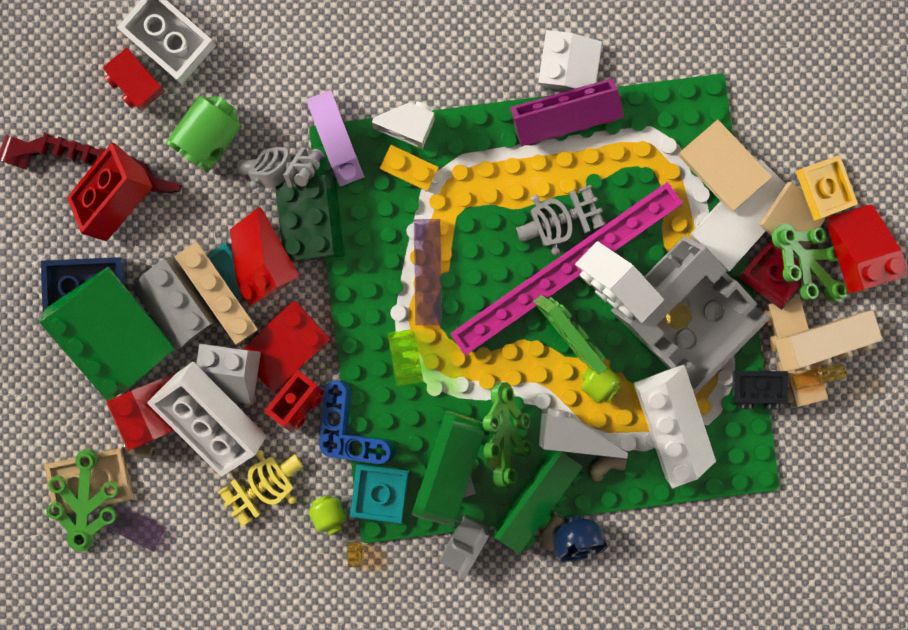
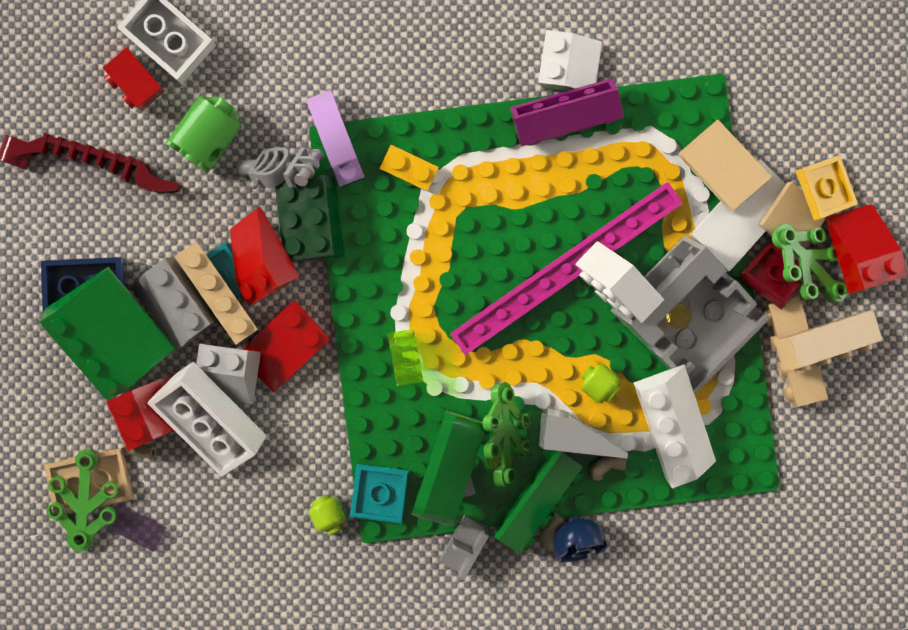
red slope [67,142,152,242] -> none
light yellow torso [217,450,304,527] -> none
red brick [264,370,324,433] -> none
blue beam [319,380,395,464] -> none
clear yellow tile [347,542,364,567] -> none
white slope [372,101,435,149] -> none
tile [414,219,442,325] -> none
light grey torso [516,185,606,255] -> none
bright green plate [533,295,607,375] -> none
black bracket [731,371,788,409] -> none
clear yellow axle [791,363,847,390] -> none

